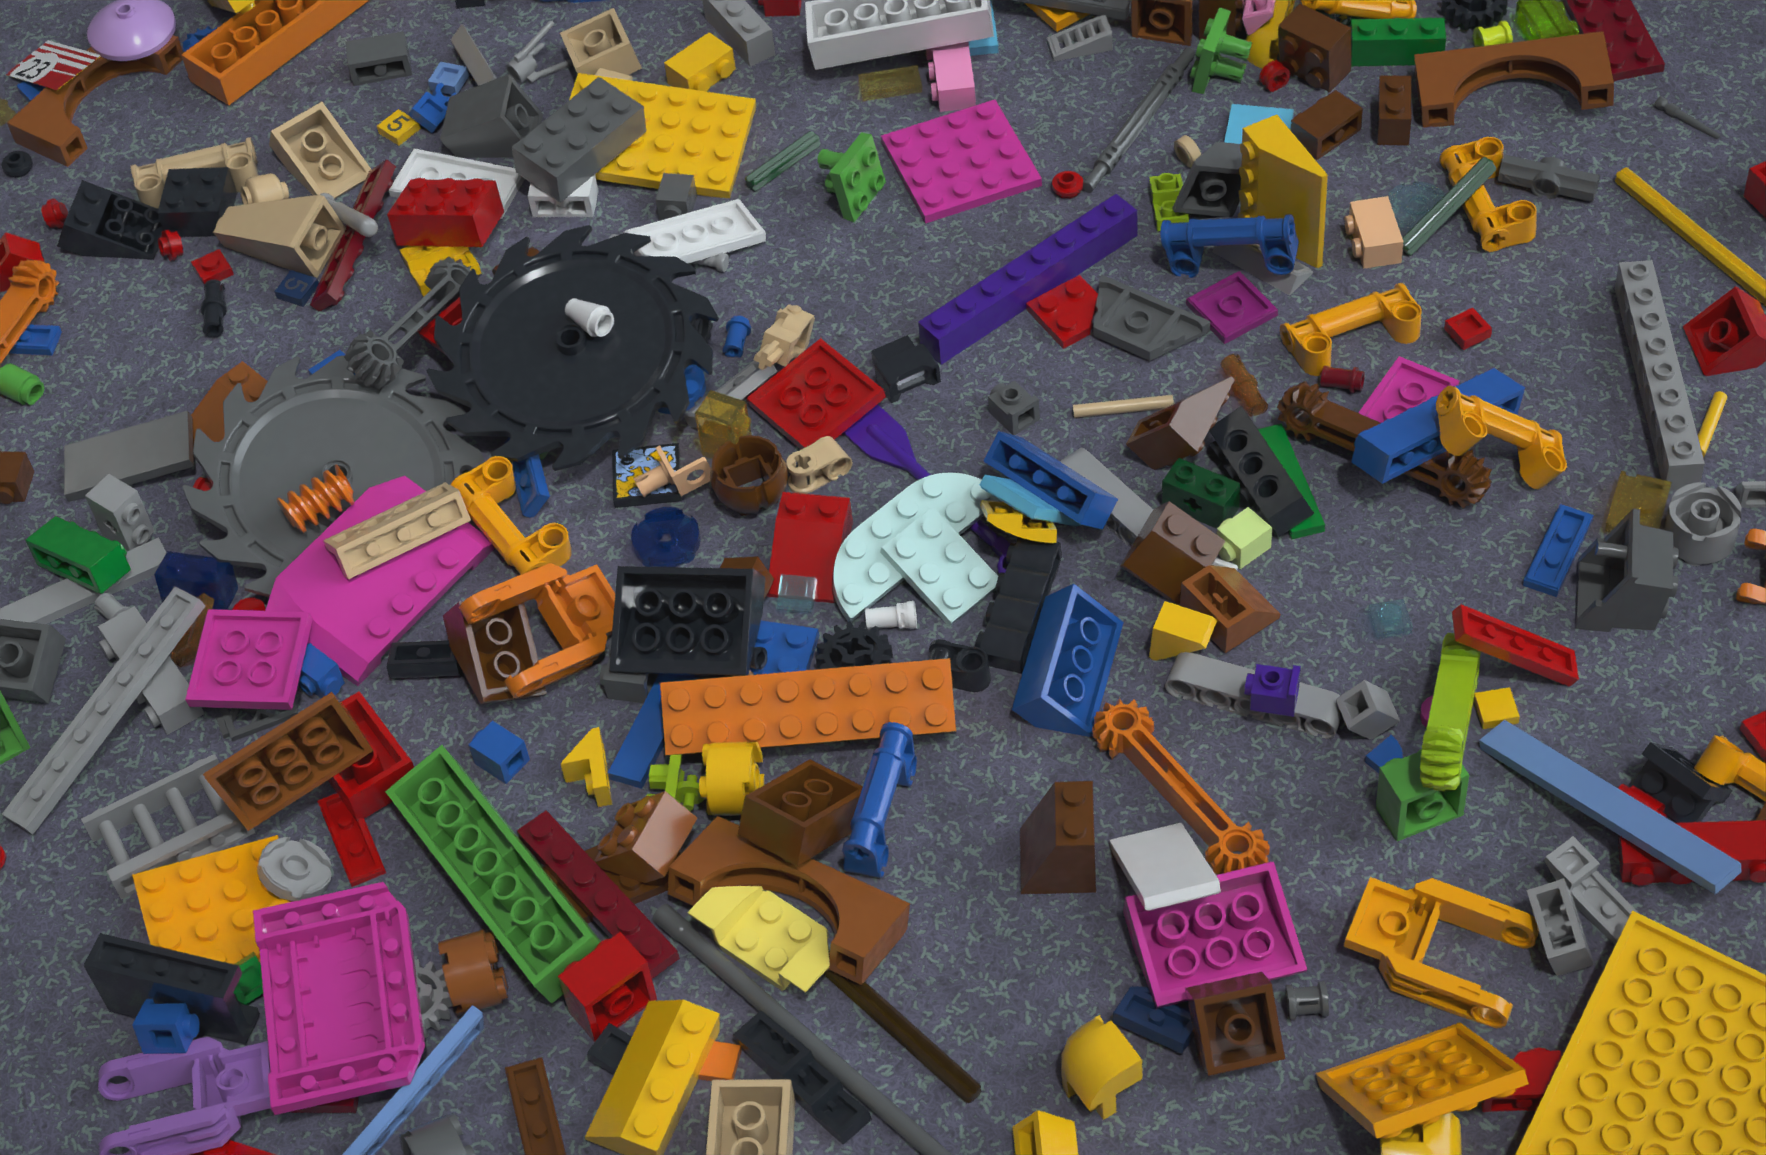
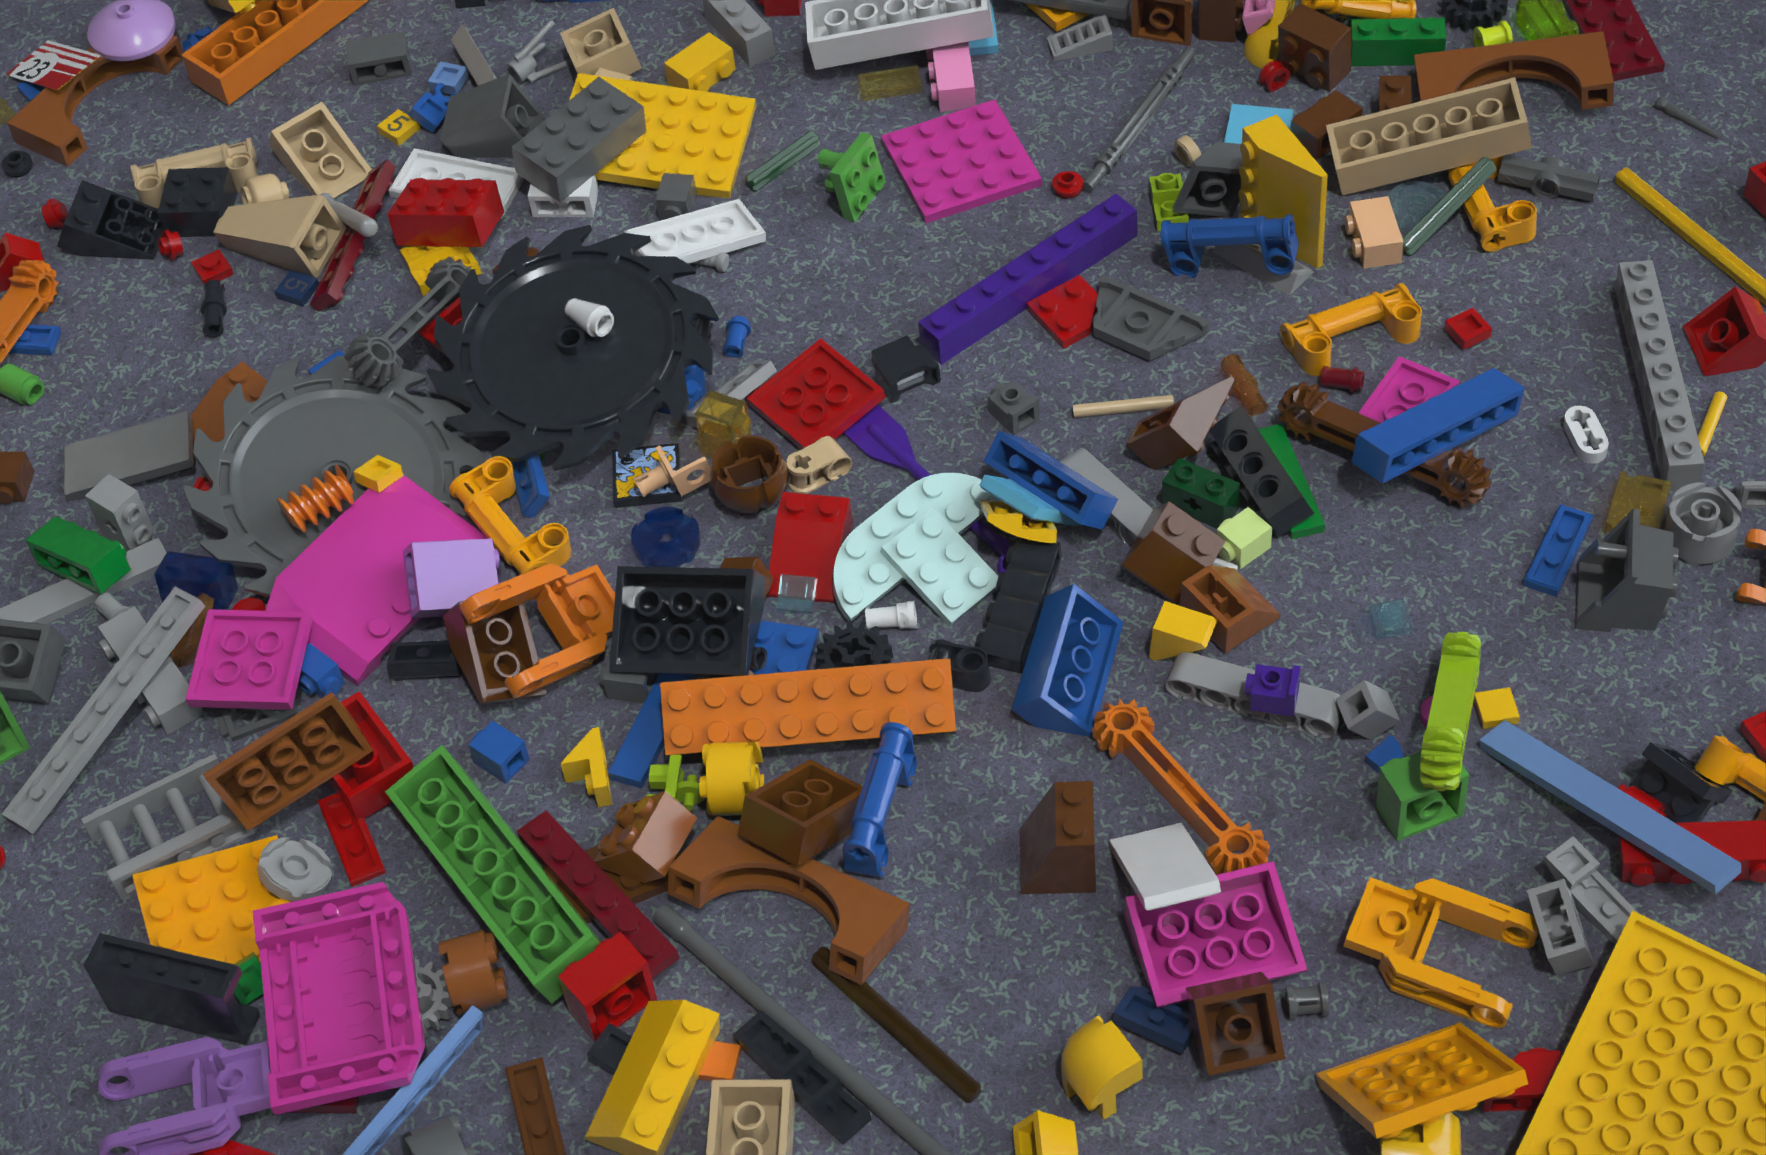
blue brick [132,999,200,1054] -> none
tan fence [323,482,471,579] -> none
light yellow piece [688,886,829,993] -> none
tan piece [754,304,815,370] -> none
magenta tile [1186,271,1278,344] -> none
bright green plate [1190,8,1253,94] -> none
light orange piece [1436,386,1567,490] -> none
red plate [1452,604,1579,687] -> none
none -> yellow tile [353,455,403,493]
none -> brick [403,538,501,618]
none -> tan brick [1326,77,1532,196]
none -> white beam [1563,406,1609,464]

